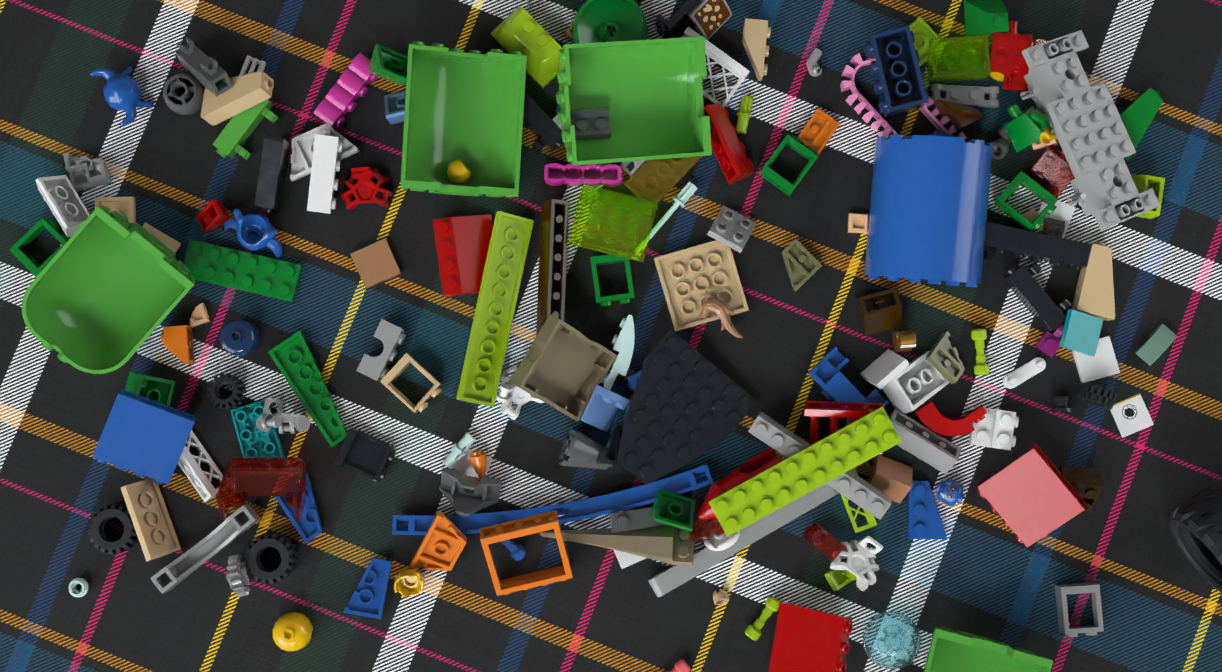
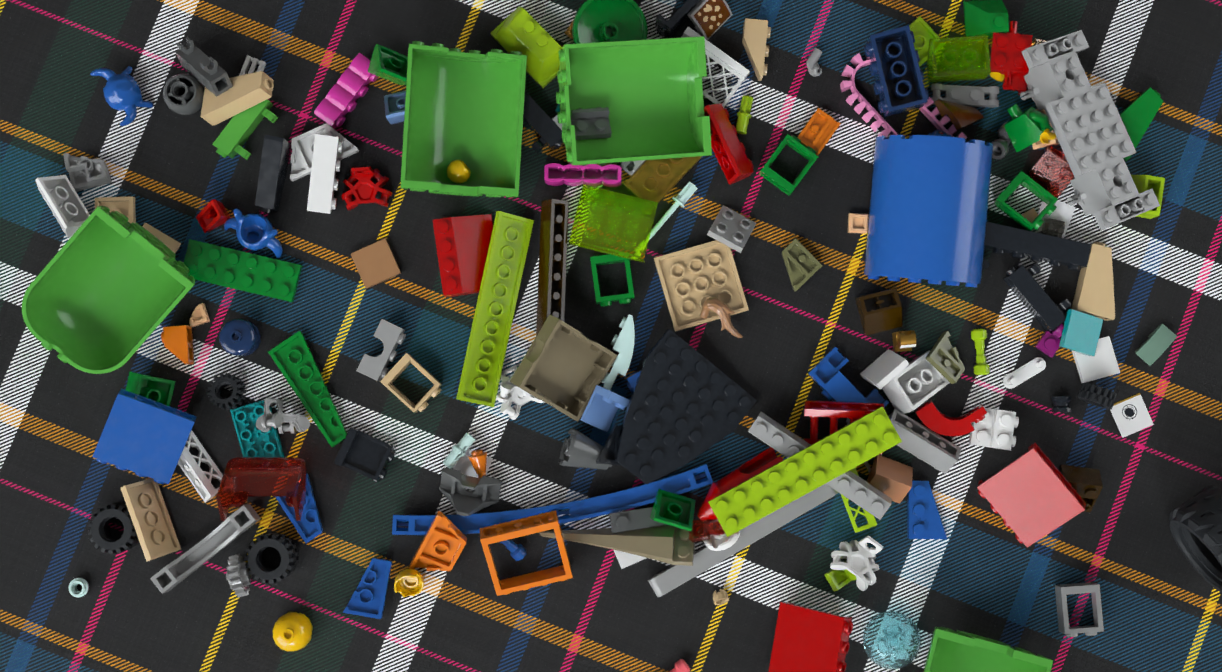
green window [9,218,71,277] -> none
lime piece [745,596,780,641] -> none
clear red slope [802,522,845,562] -> none
blue head [935,478,966,507] -> none

